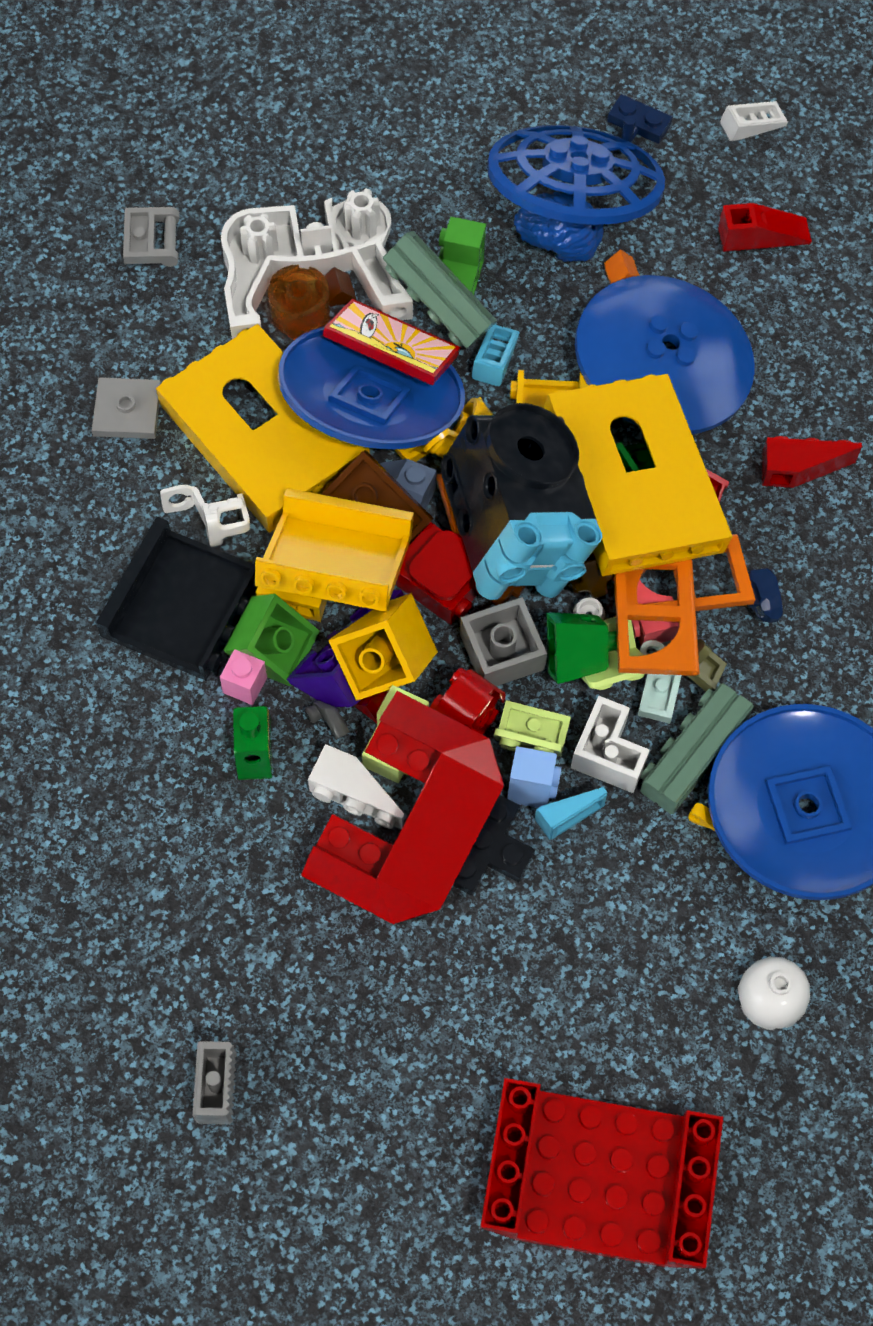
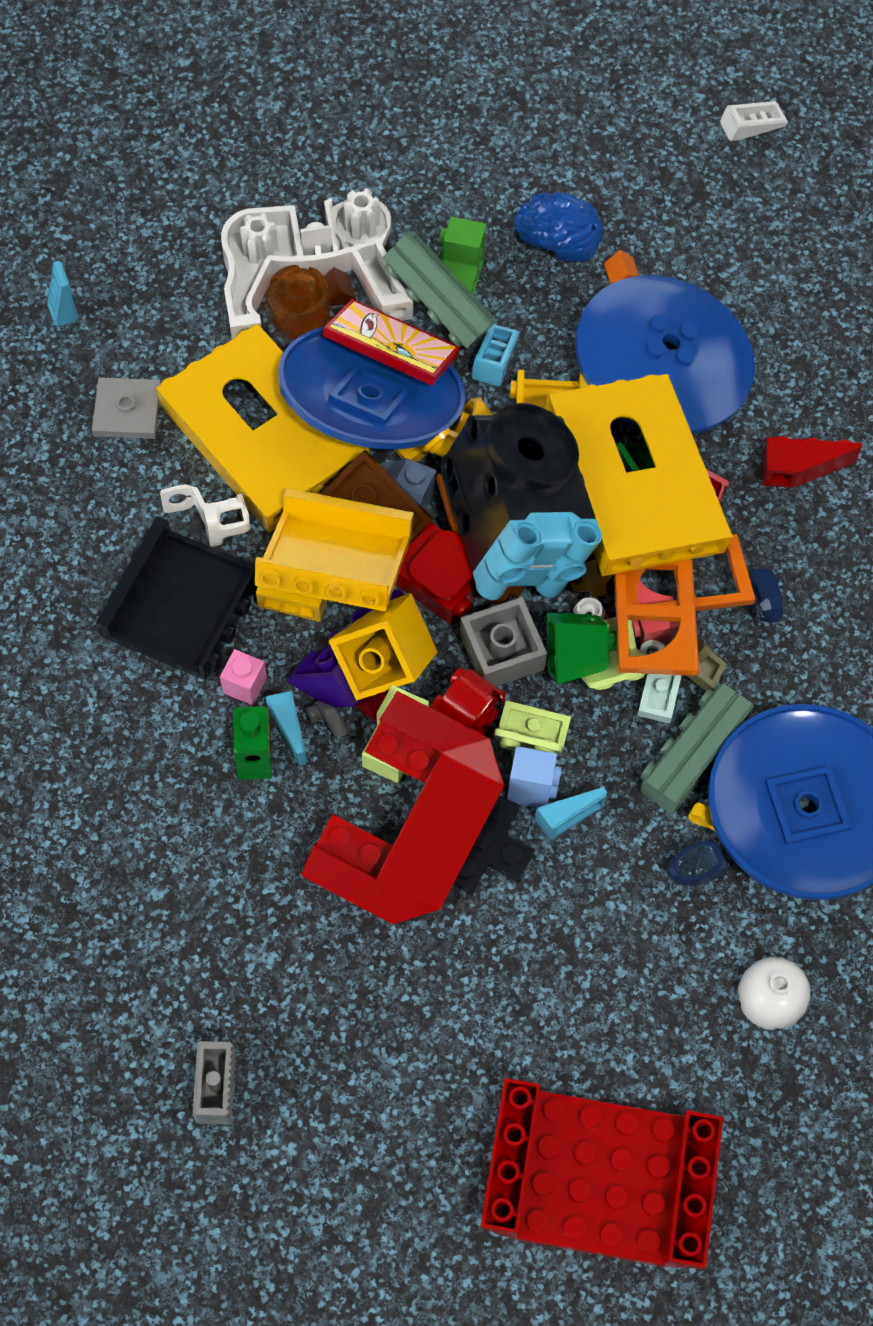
light grey plate [123,207,180,267] -> none
bright green slope [223,594,320,686] -> none
white slope [308,744,404,829] -> none
blue dish [487,125,665,225] -> none
white brick [571,696,650,793] -> none
dark blue plate [607,94,673,144] -> none
red slope [718,203,812,252] -> none
none -> medium azure slope [47,261,78,326]
none -> medium azure slope [265,691,307,766]
none -> rock [667,839,728,886]

